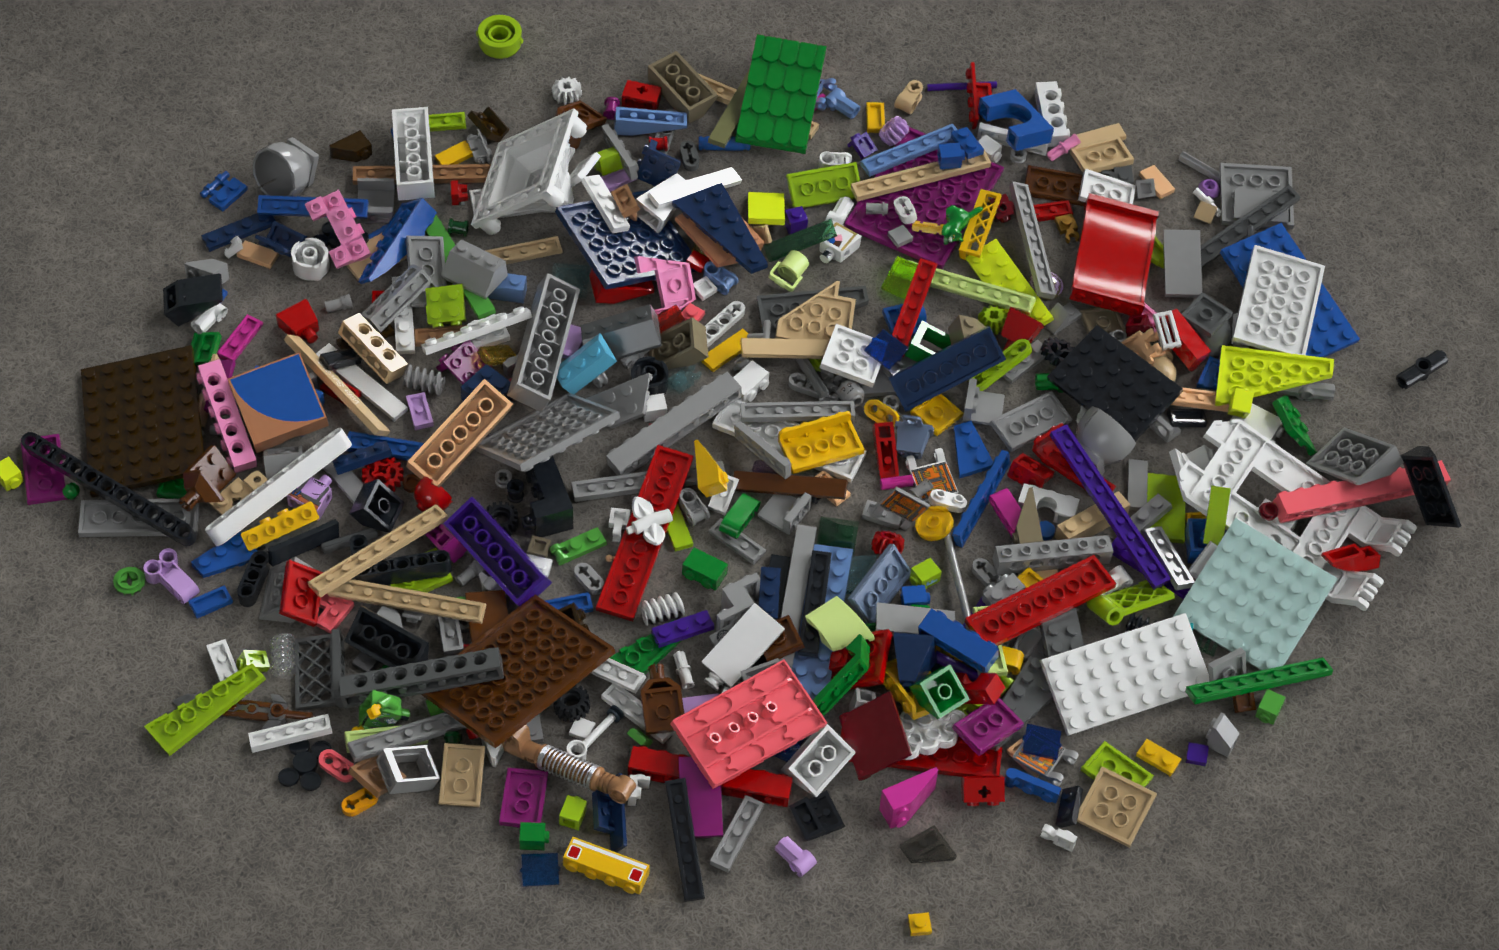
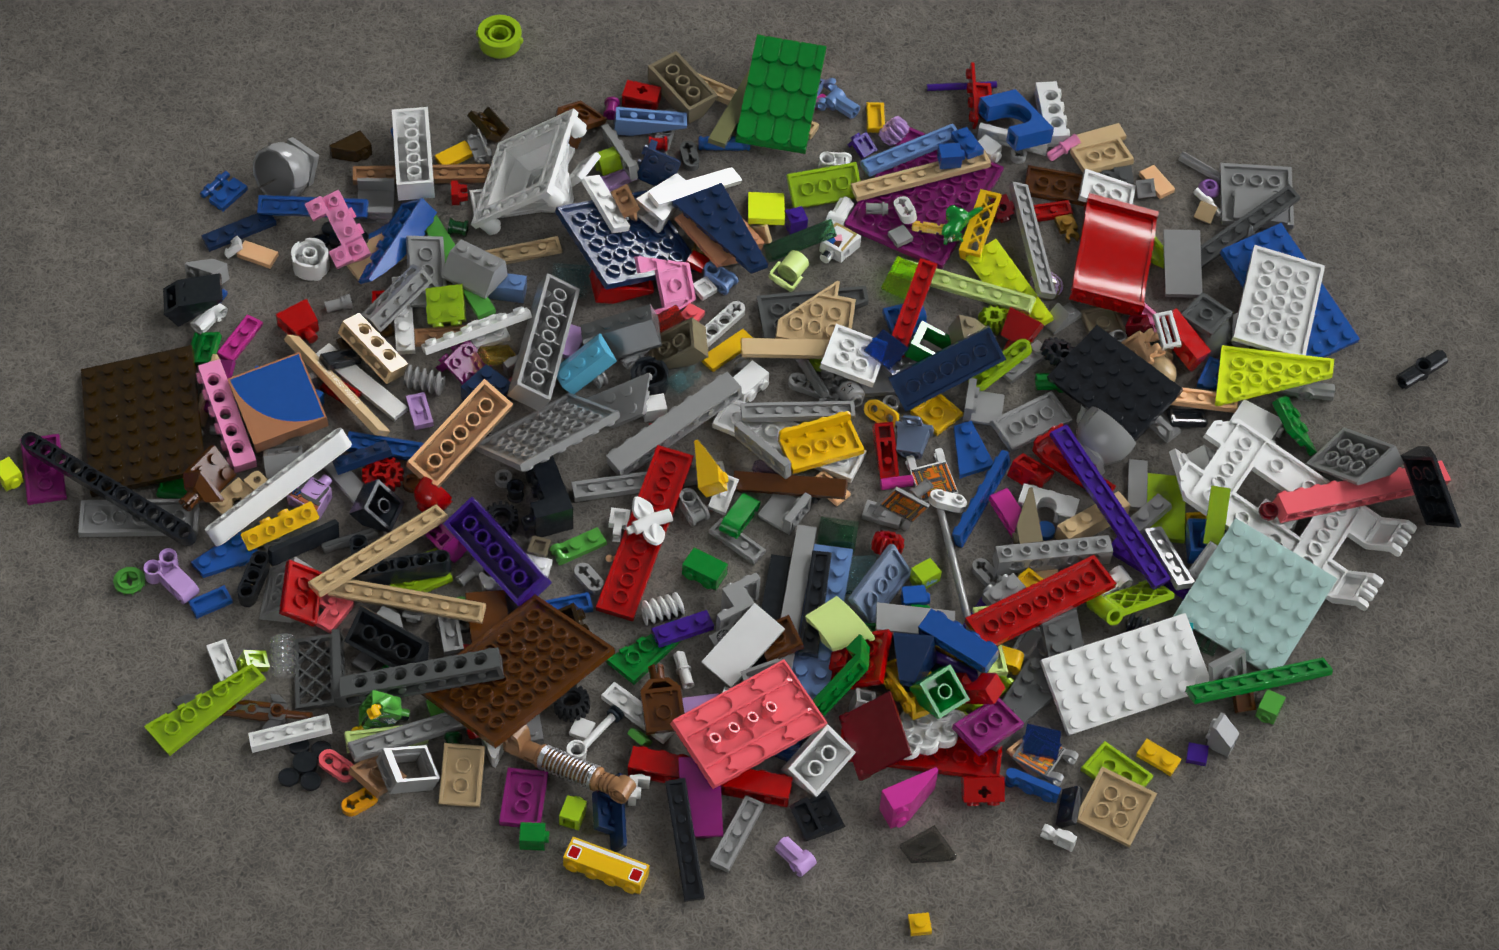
green hinge [62,482,80,500] -> none
dark blue bracket [255,221,308,257] -> none
lime tile [429,112,466,132] -> none
clear blue piece [520,853,561,886] -> none
white gear [552,76,582,105] -> none
white plate [591,658,646,694] -> none
lime tile [667,503,694,552] -> none
white bush [704,672,724,691] -> none
light grey piece [747,320,771,338] -> none
dark blue plate [759,567,781,621] -> none
tan piece [894,80,923,115] -> none
yellow tile [915,506,954,541] -> none
neon yellow brick [1227,387,1254,419] -> none
red slope [1321,544,1381,571] -> none

